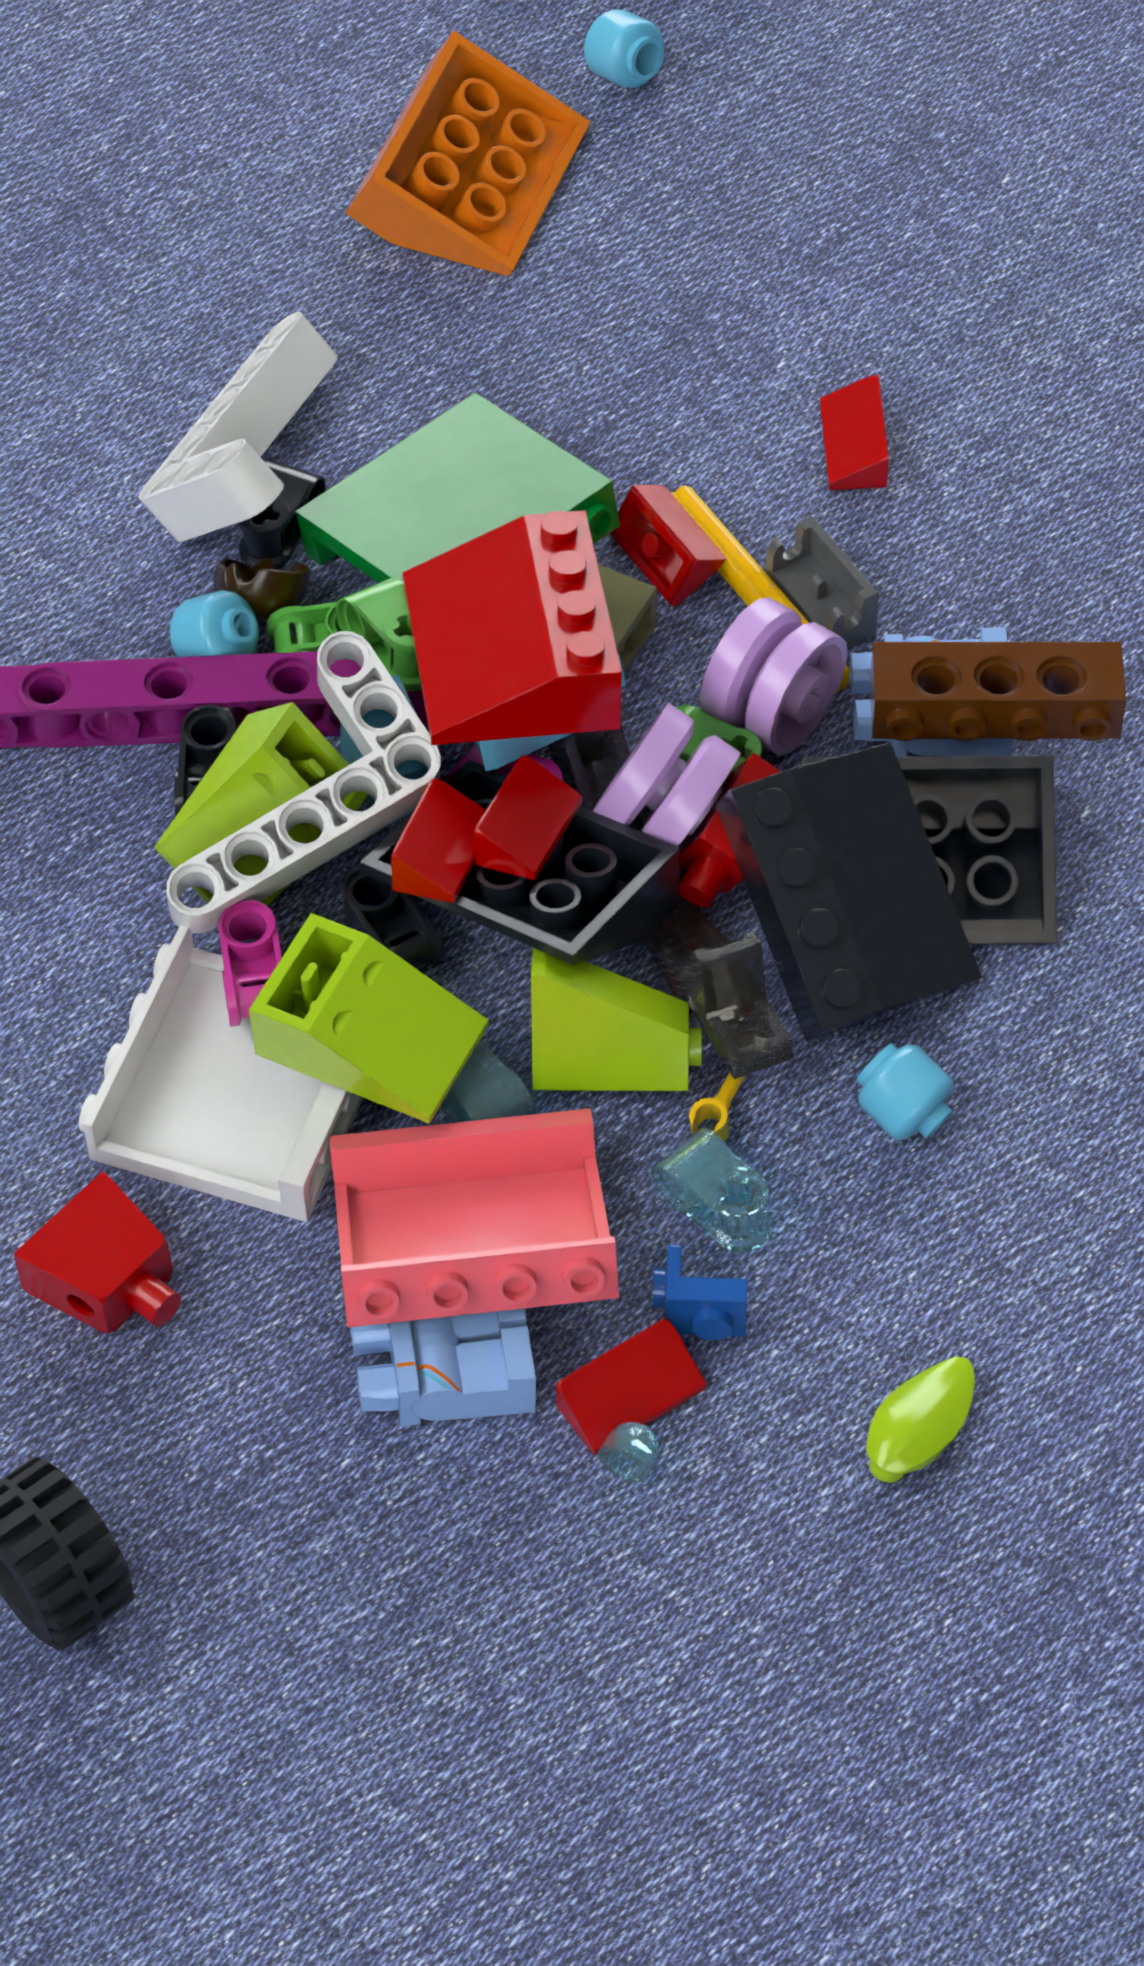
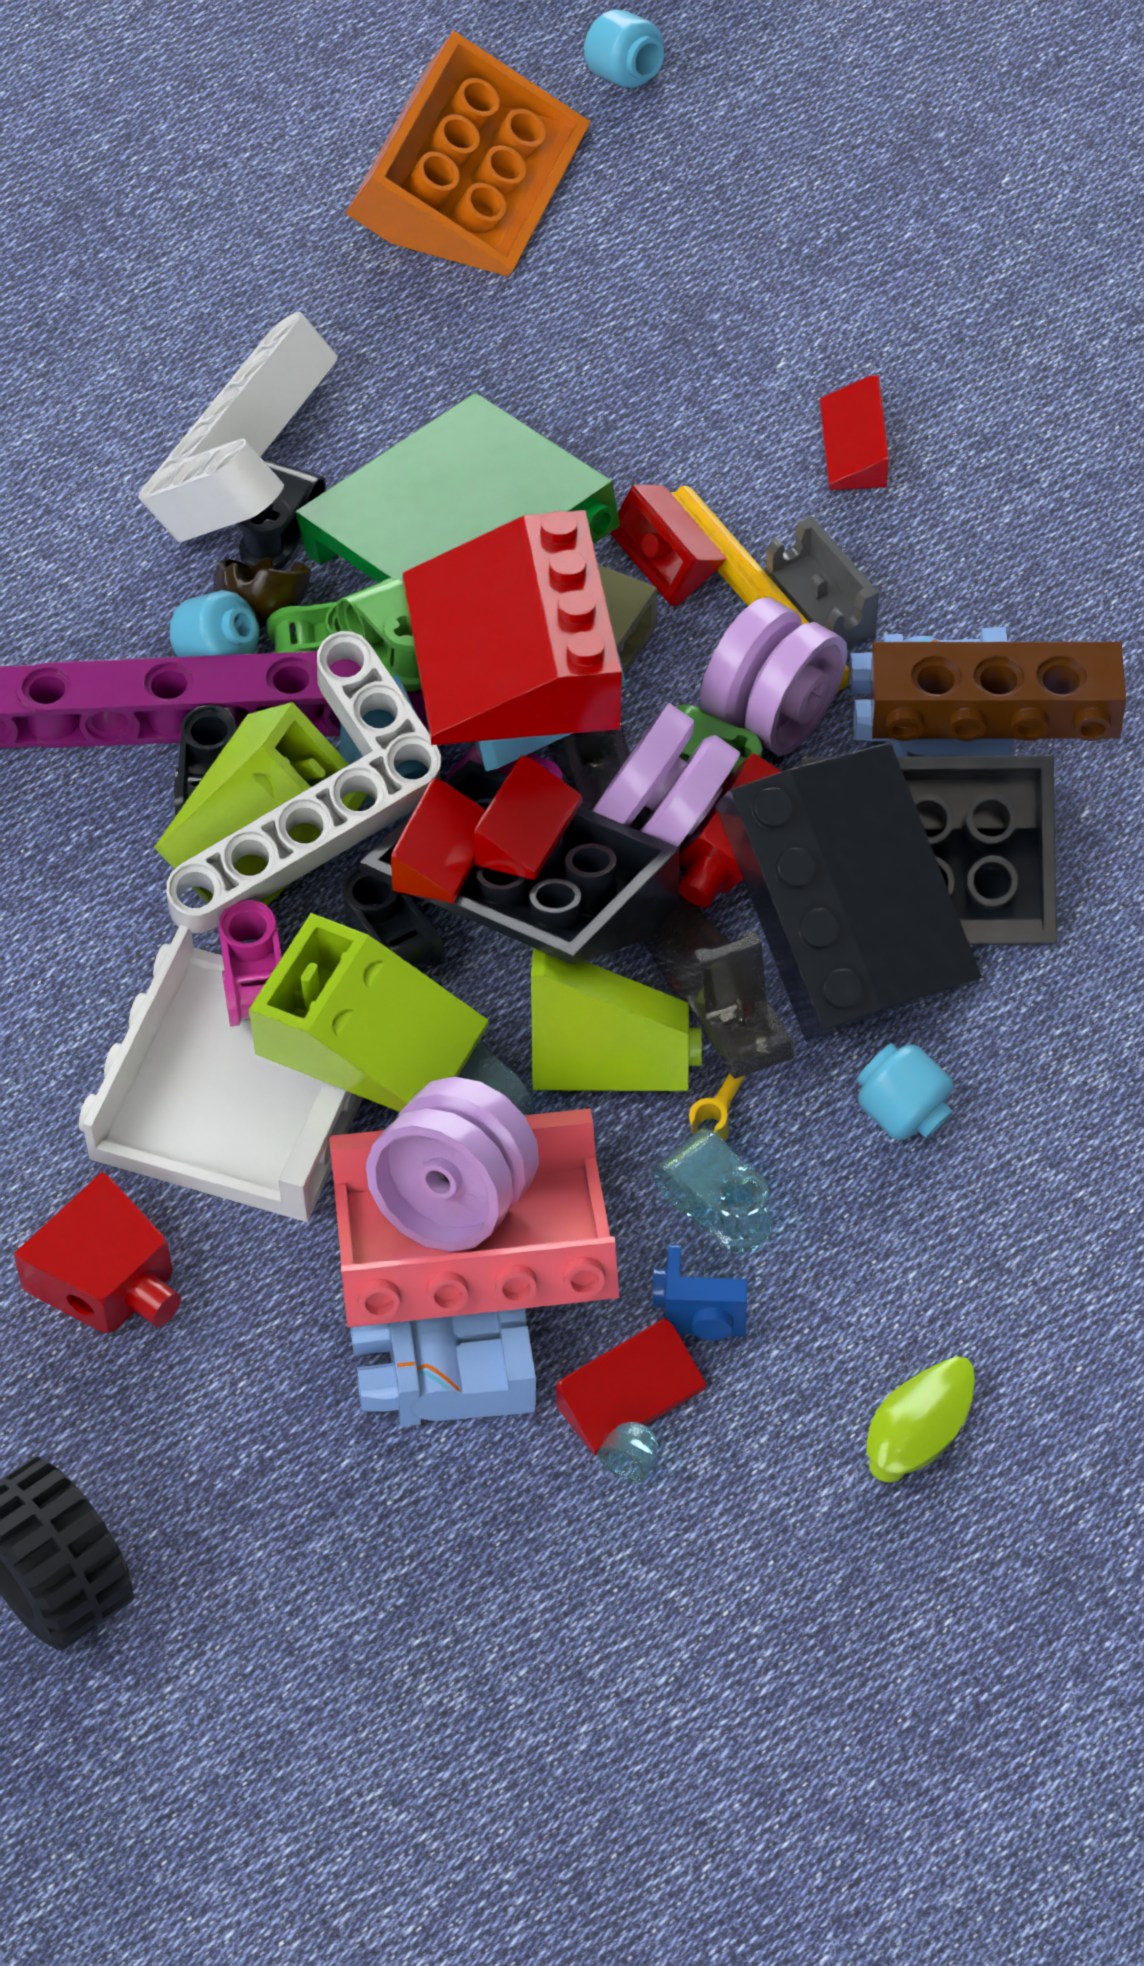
none -> lavender wheel [366,1077,539,1252]

